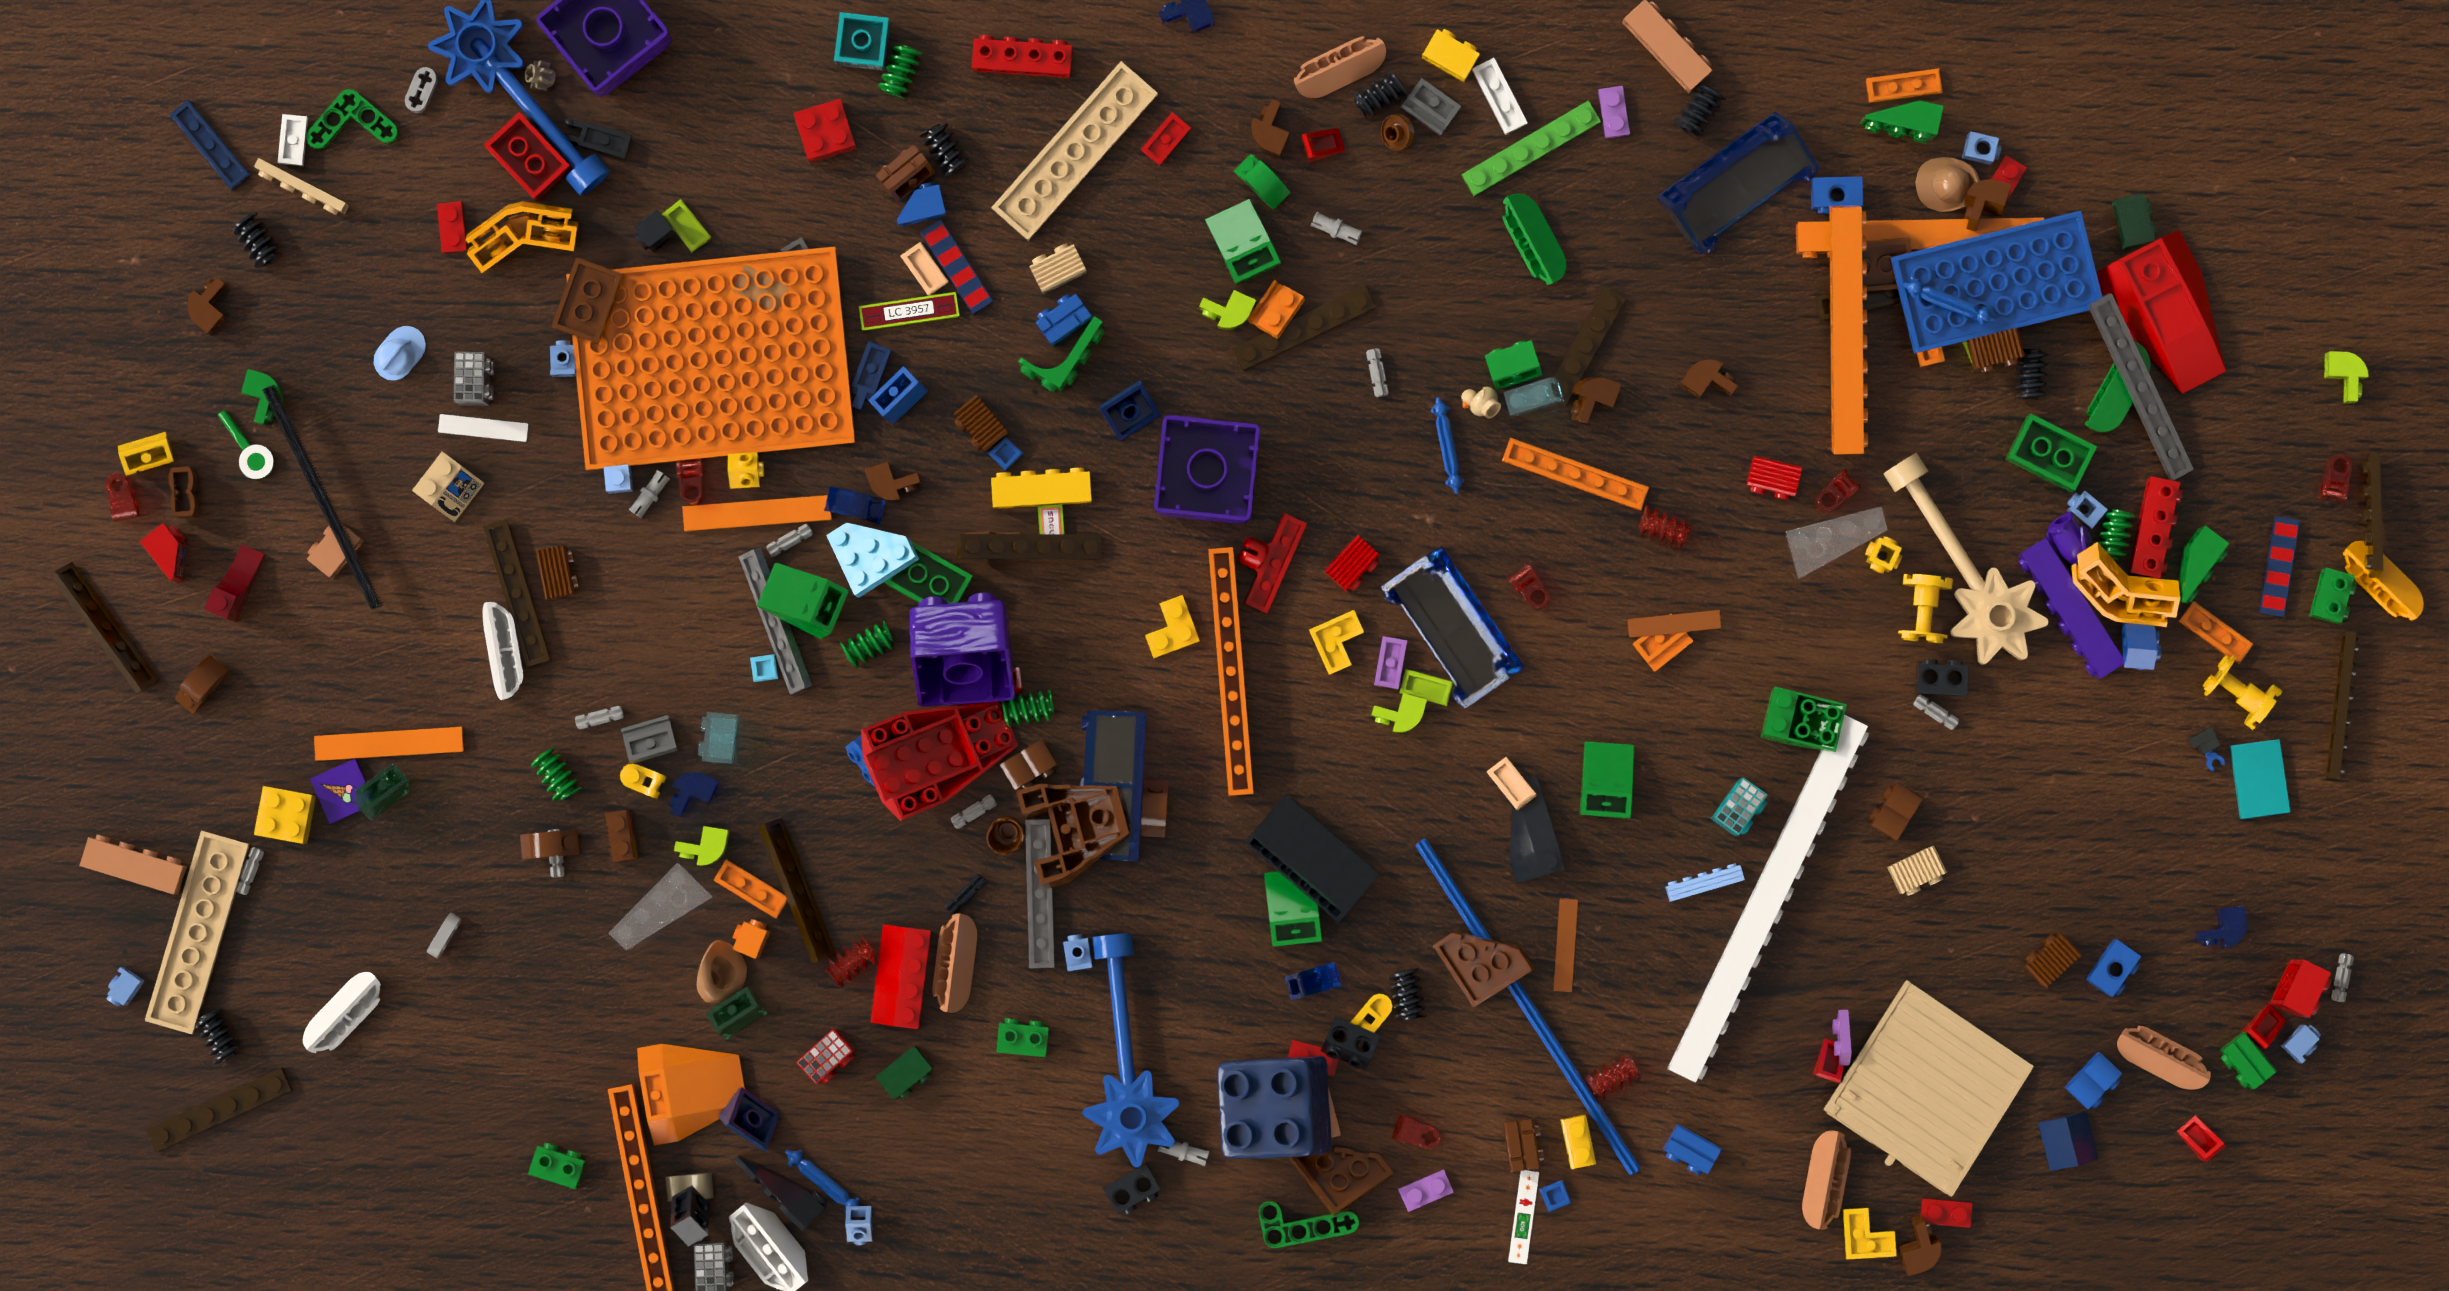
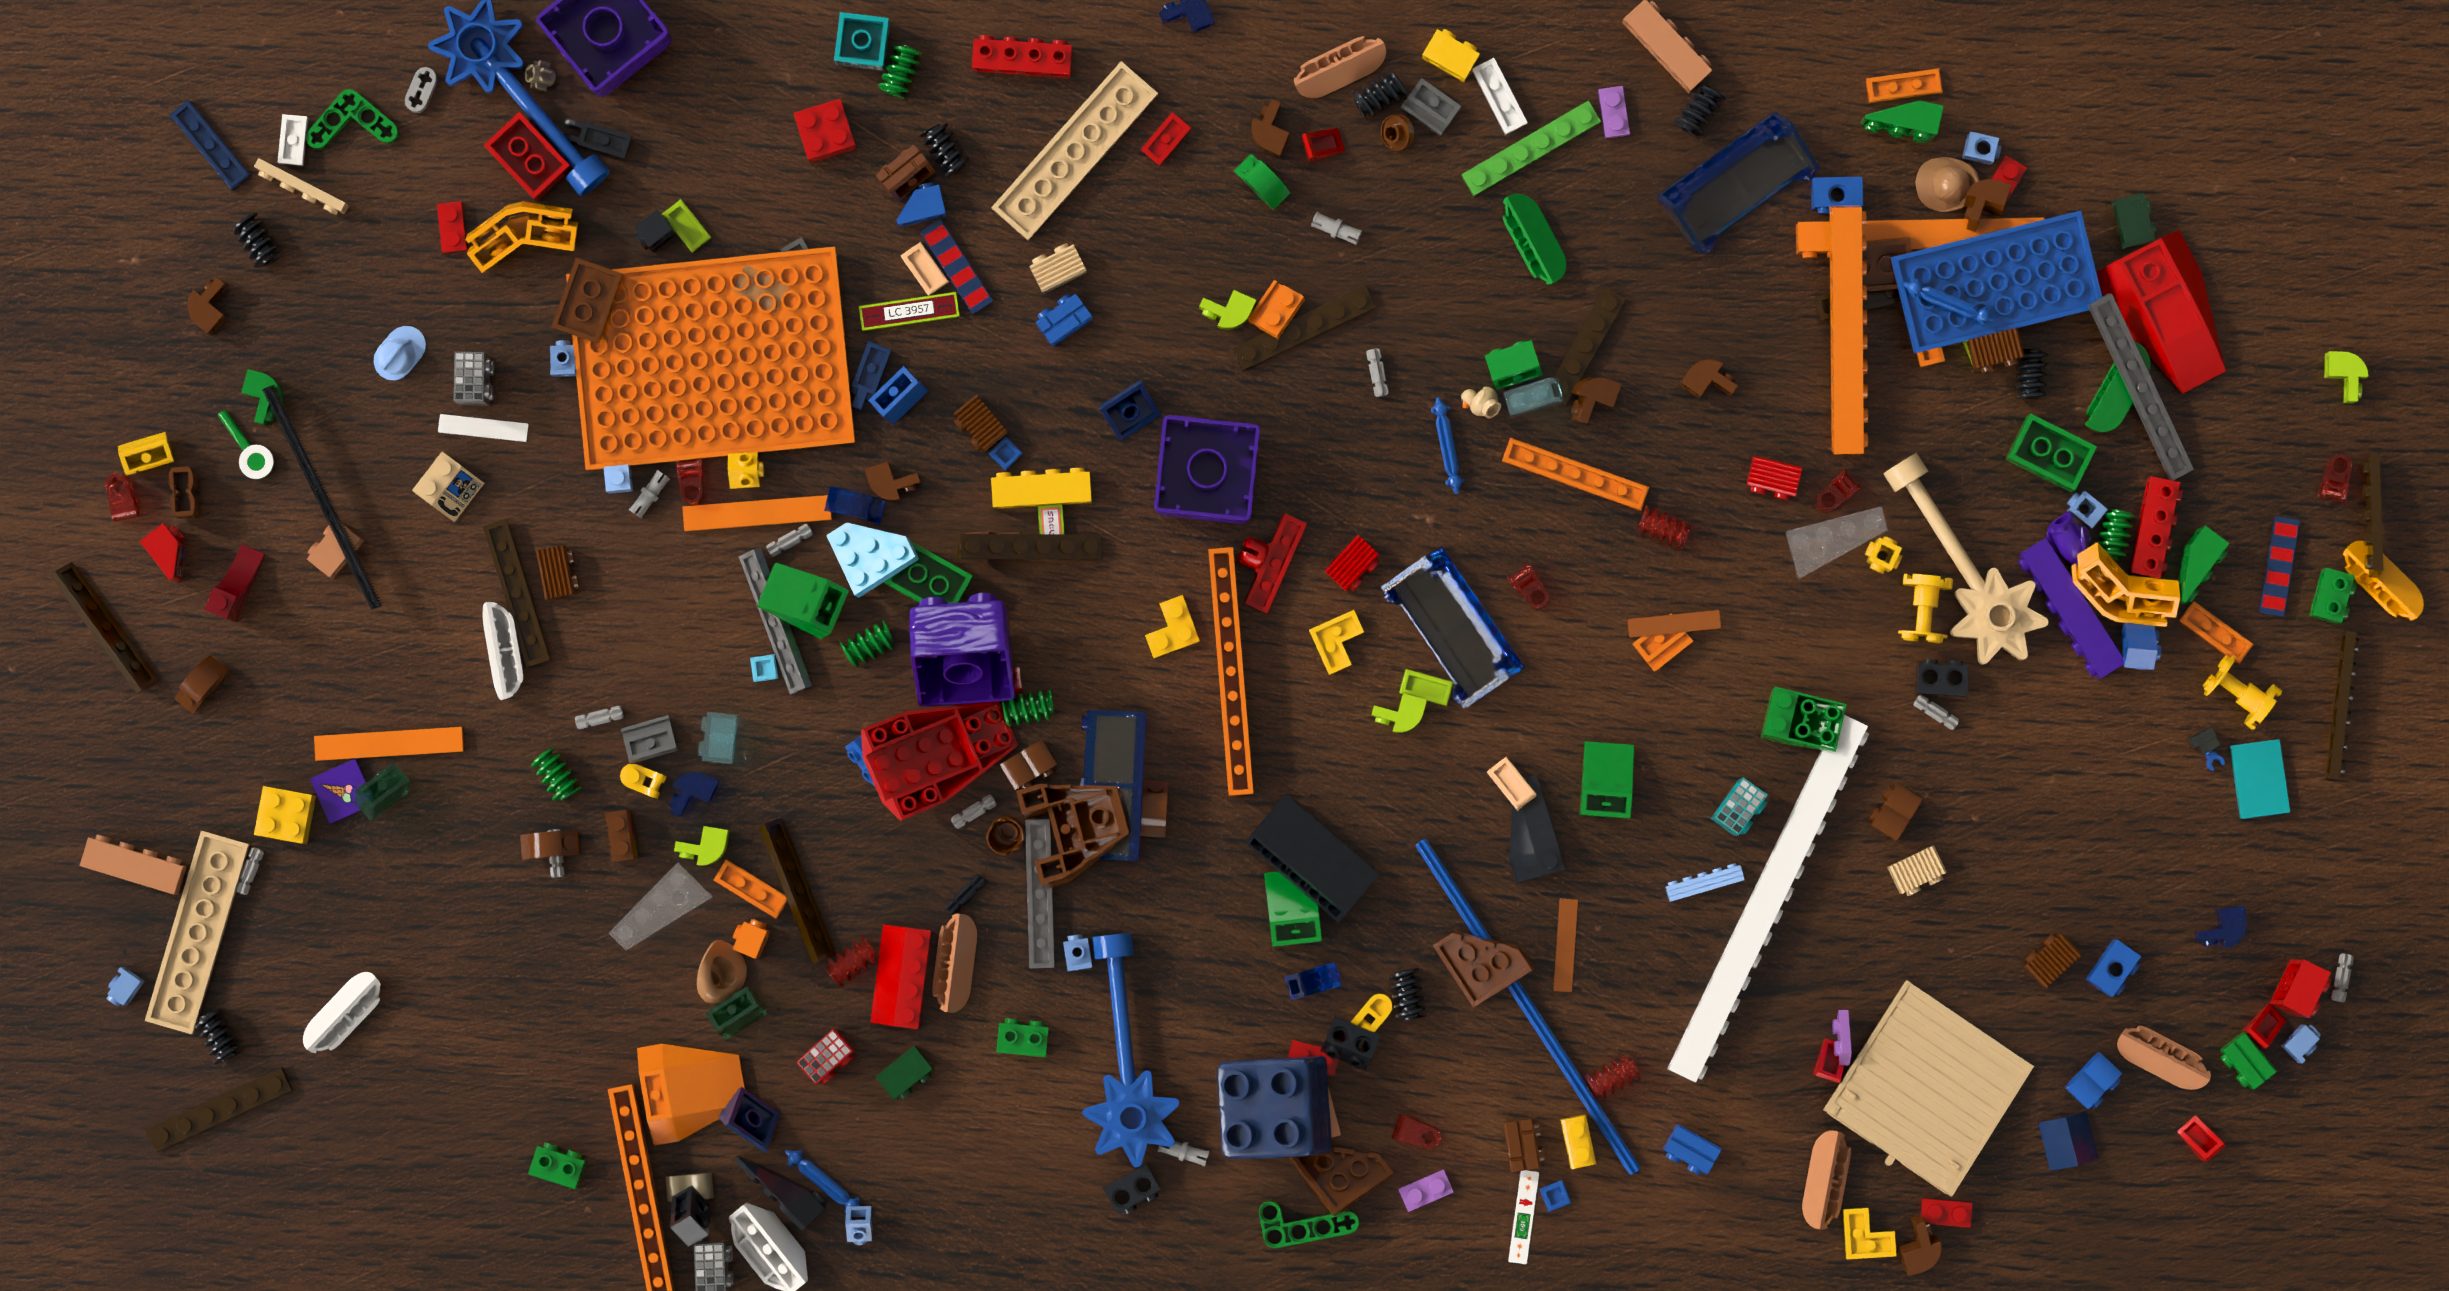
light grey beam [427,912,462,959] -> none
green bracket [1018,316,1105,393] -> none
slope [1205,199,1281,286] -> none
medium lavender plate [1374,636,1407,689] -> none

